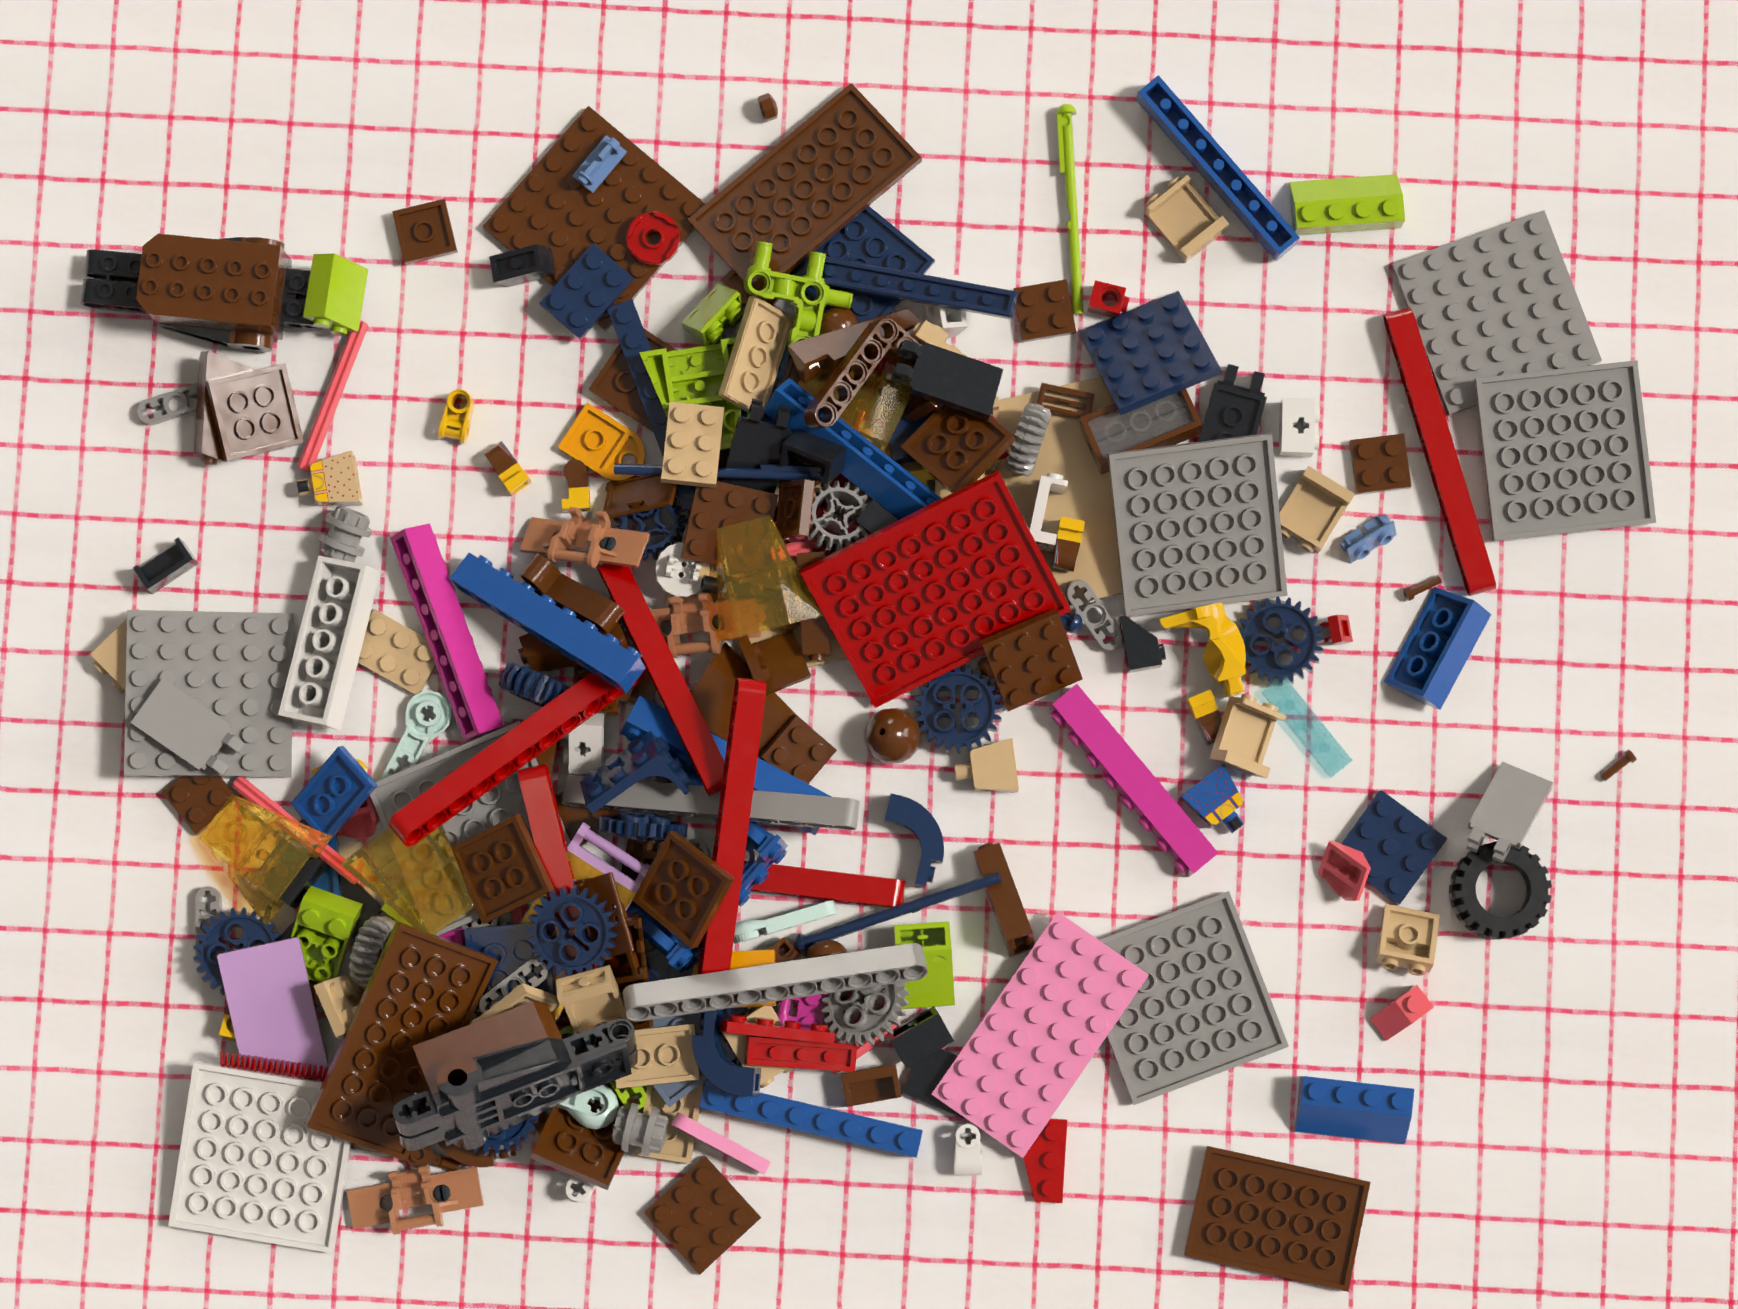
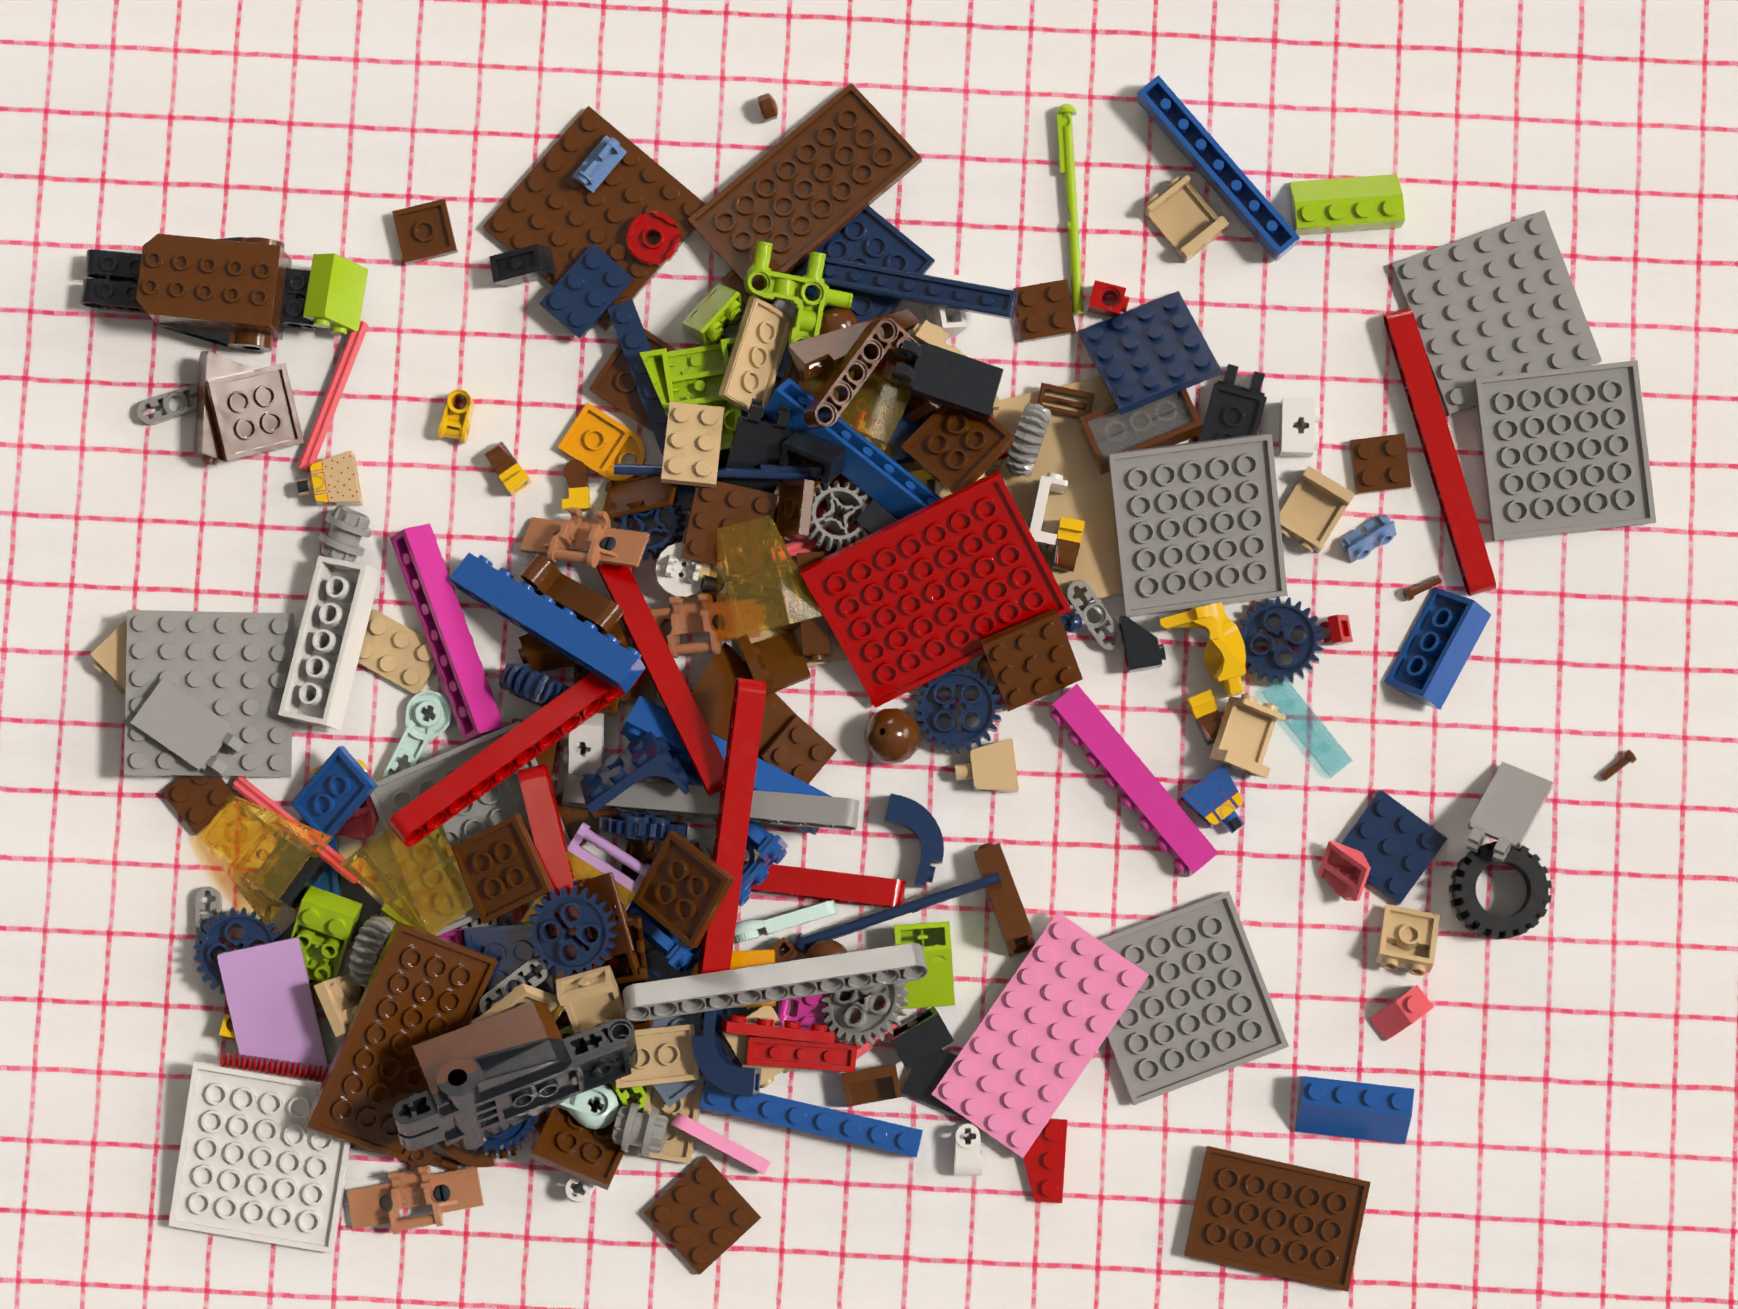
black panel [133,537,199,594] -> none

